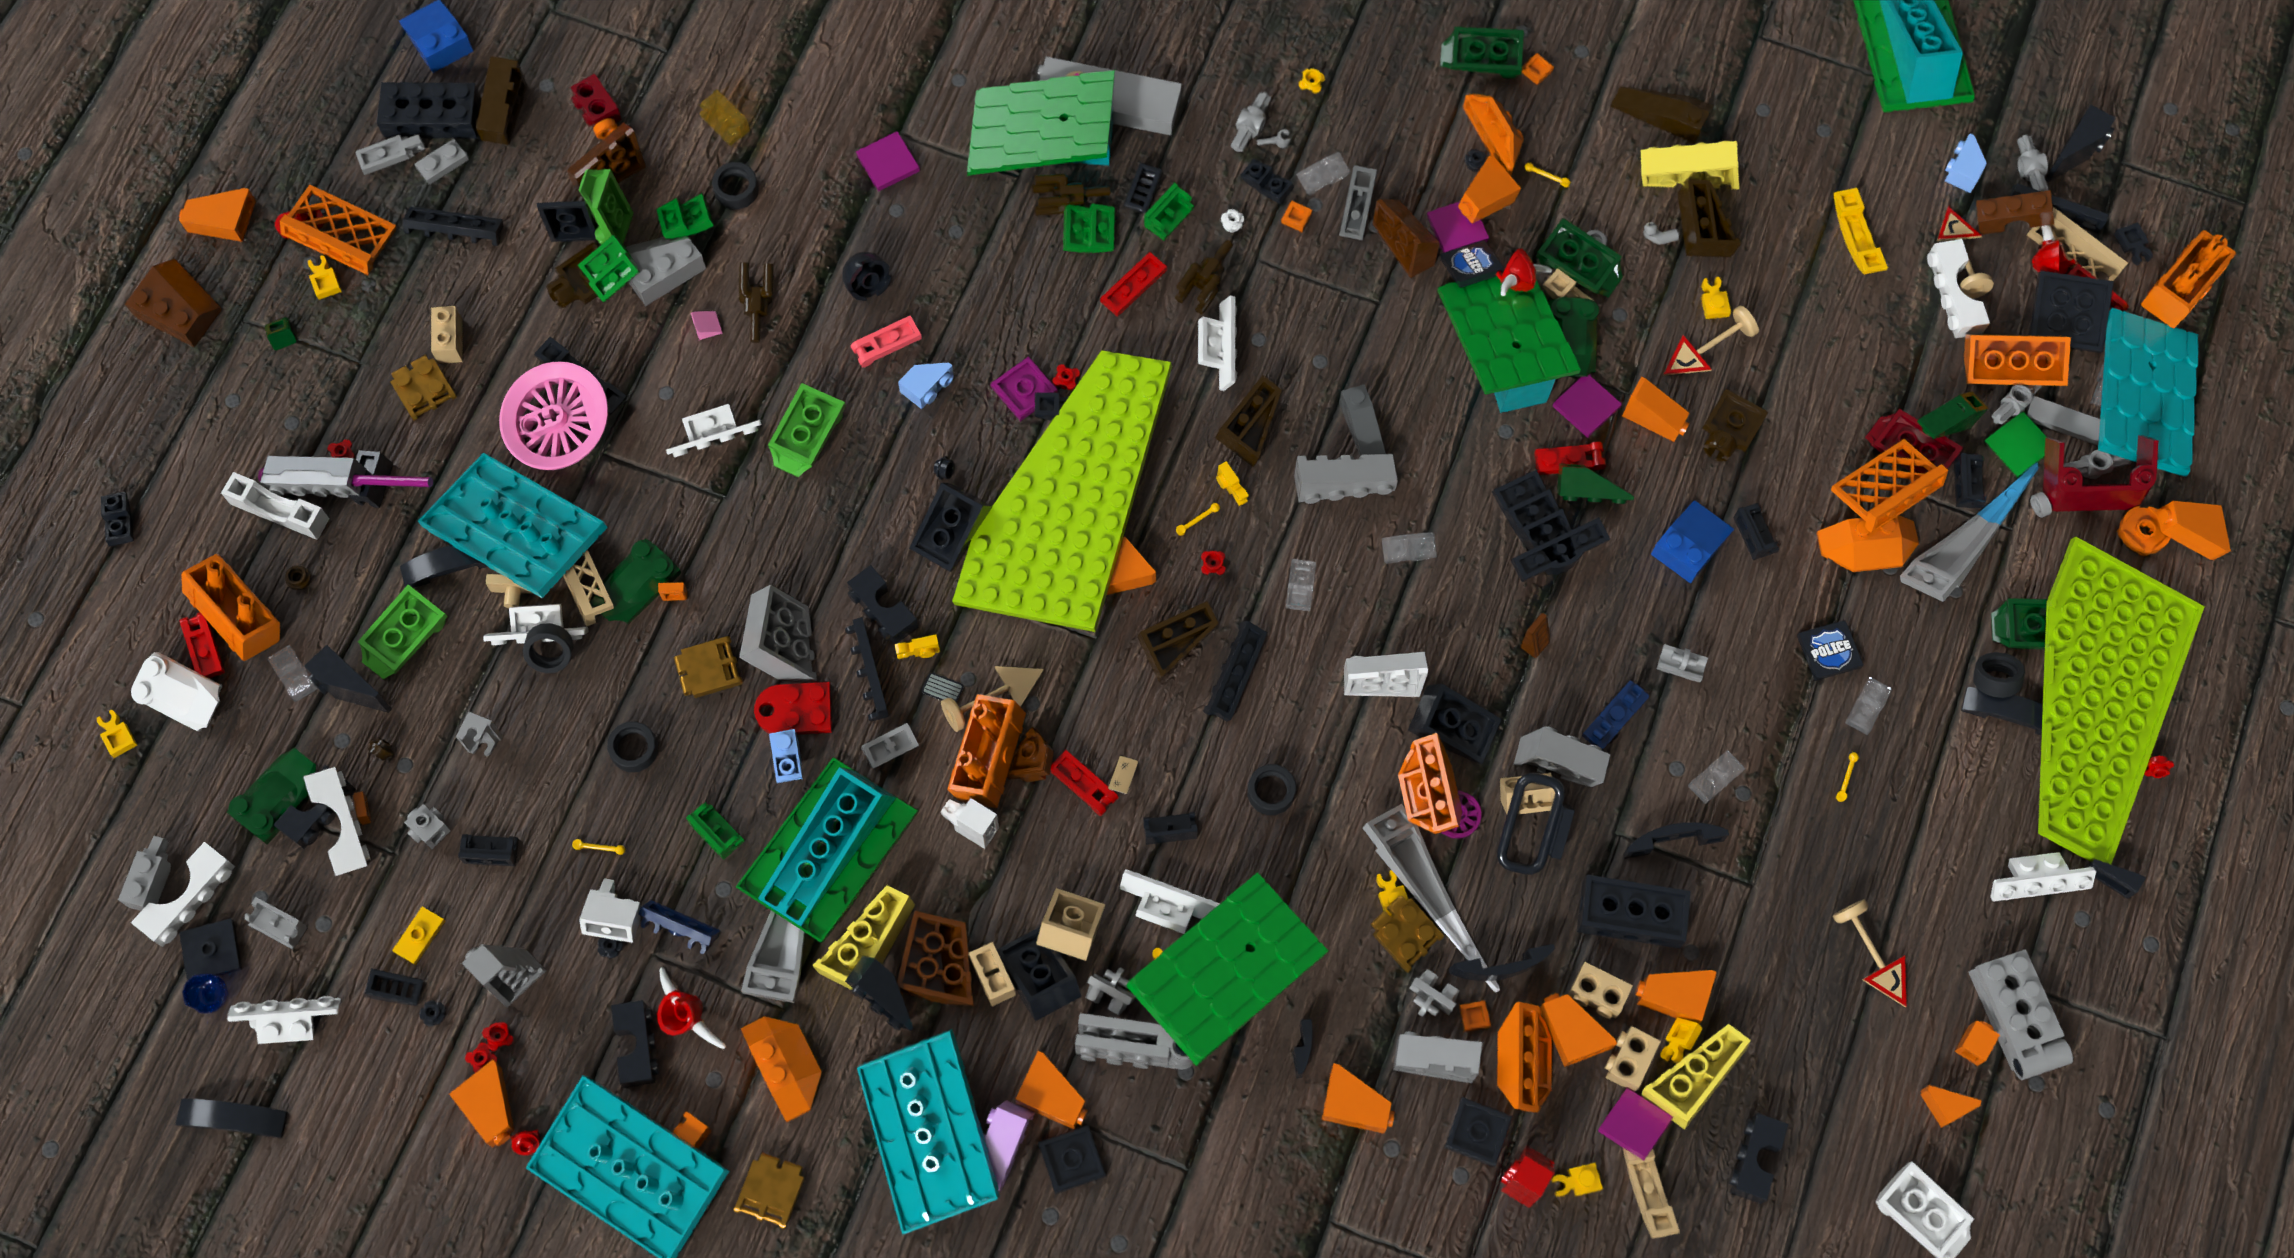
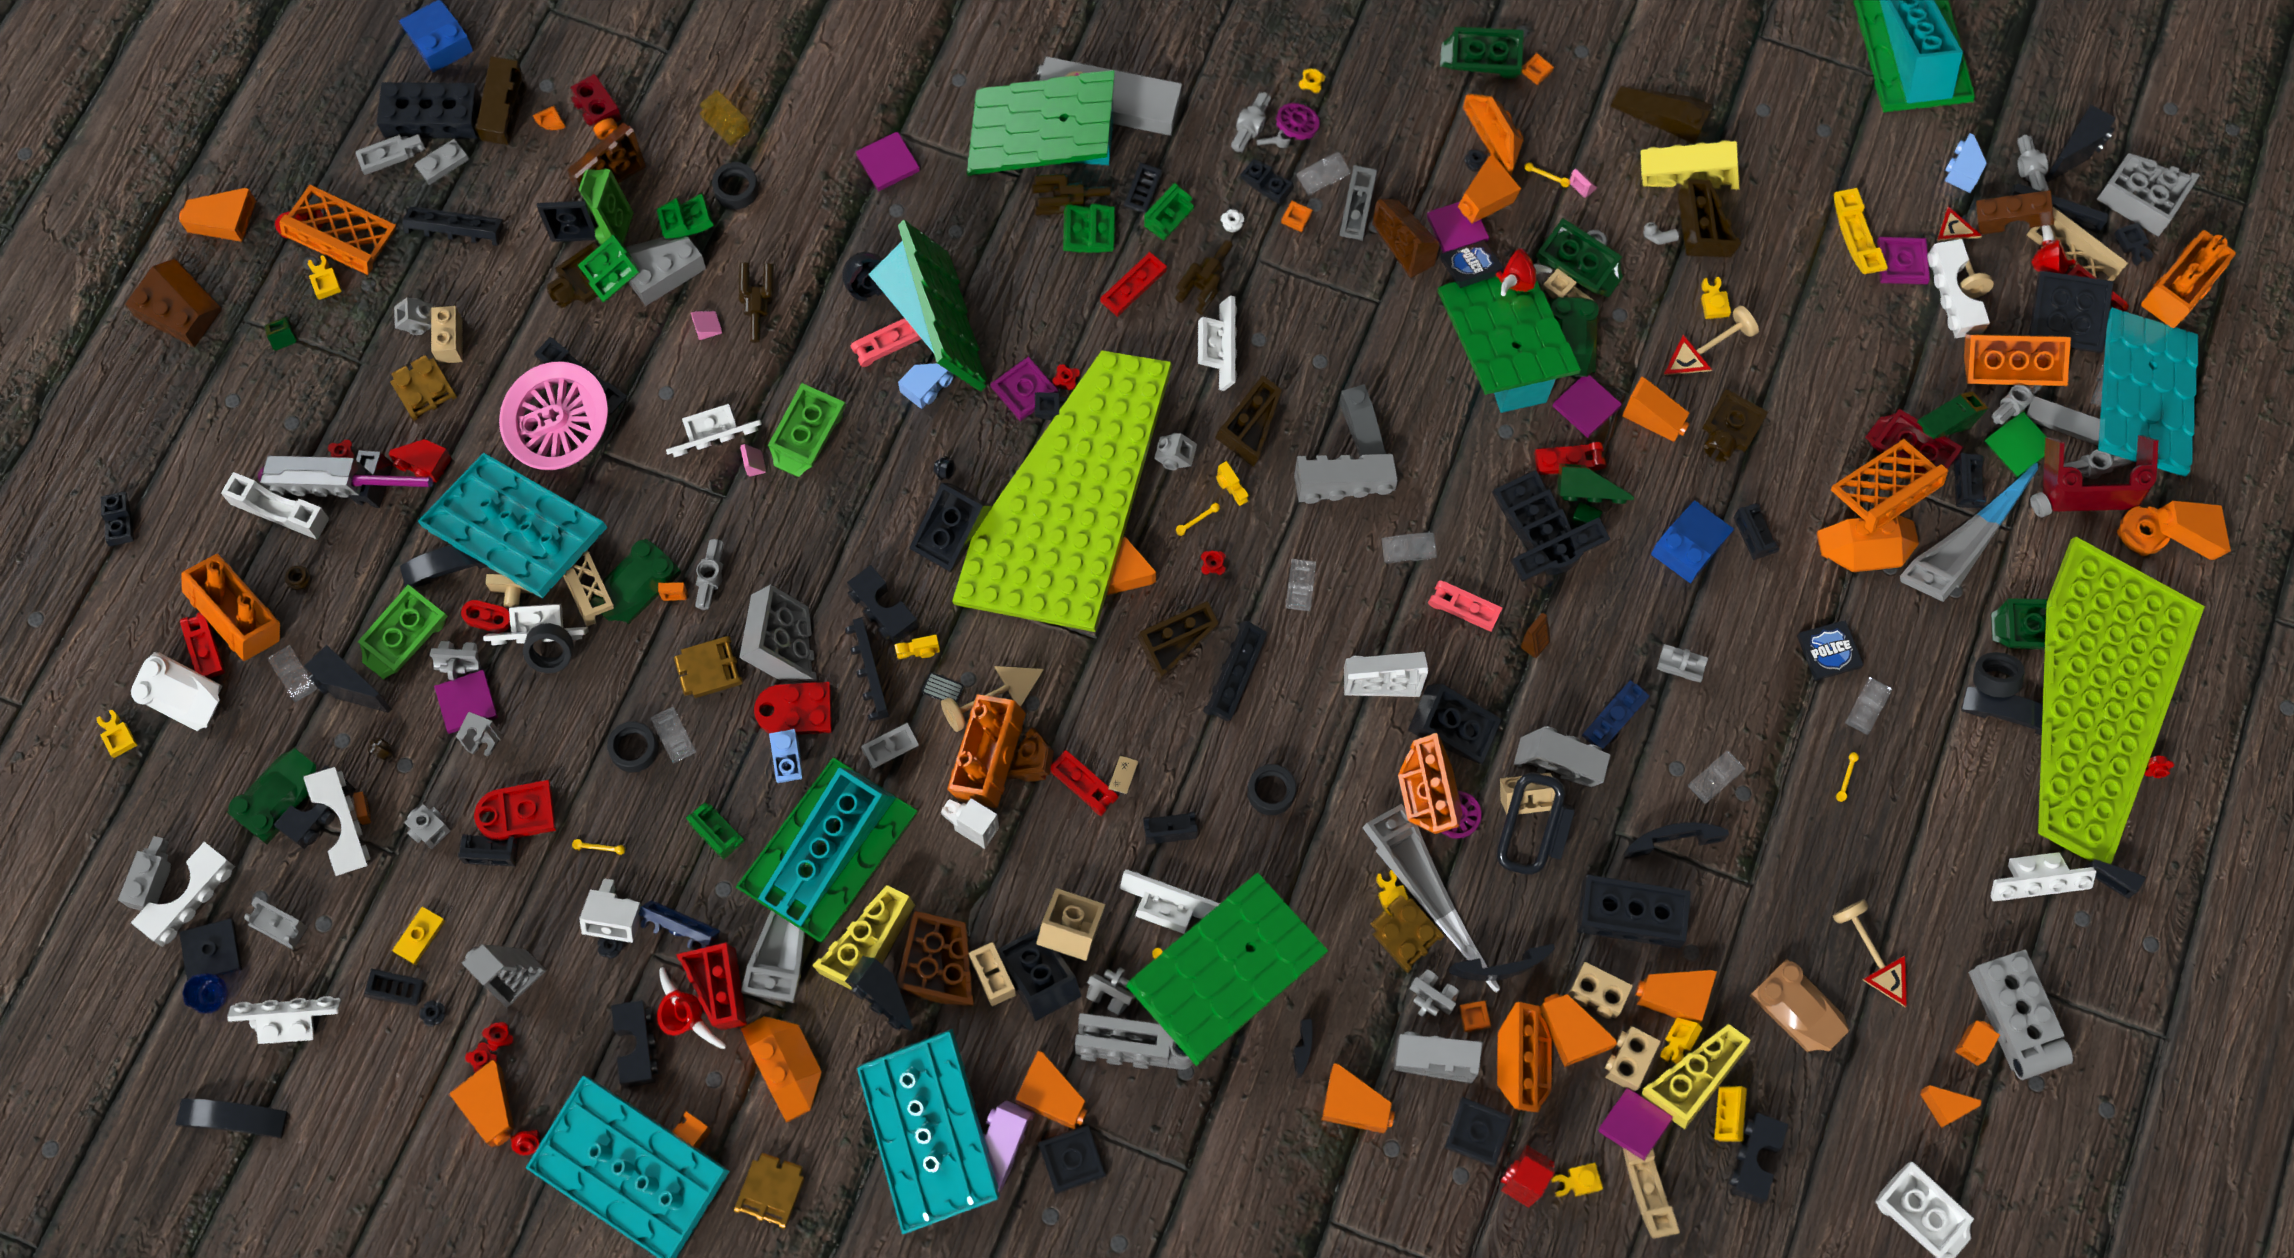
none -> red slope [388,439,452,483]
none -> light grey brick [394,297,433,335]
none -> light grey hips [430,641,481,680]
none -> magenta tile [434,670,498,734]
none -> red plate [461,600,511,633]
none -> red plate [474,780,556,841]
none -> orange tile [533,106,565,130]
none -> clear slope [650,707,696,764]
none -> red wedge [676,943,747,1031]
none -> light grey axle [695,539,724,610]
none -> bright pink slope [740,444,766,477]
none -> green piece [869,220,987,392]
none -> light grey brick [1154,433,1197,470]
none -> magenta wheel [1276,103,1320,140]
none -> coral plate [1428,581,1502,632]
none -> bright pink slope [1570,169,1597,198]
none -> dark green slope [1571,502,1602,527]
none -> yellow plate [1714,1086,1747,1141]
none -> medium nougat slope [1750,959,1850,1053]
none -> magenta tile [1877,237,1930,284]
none -> light grey wedge [2097,153,2200,237]

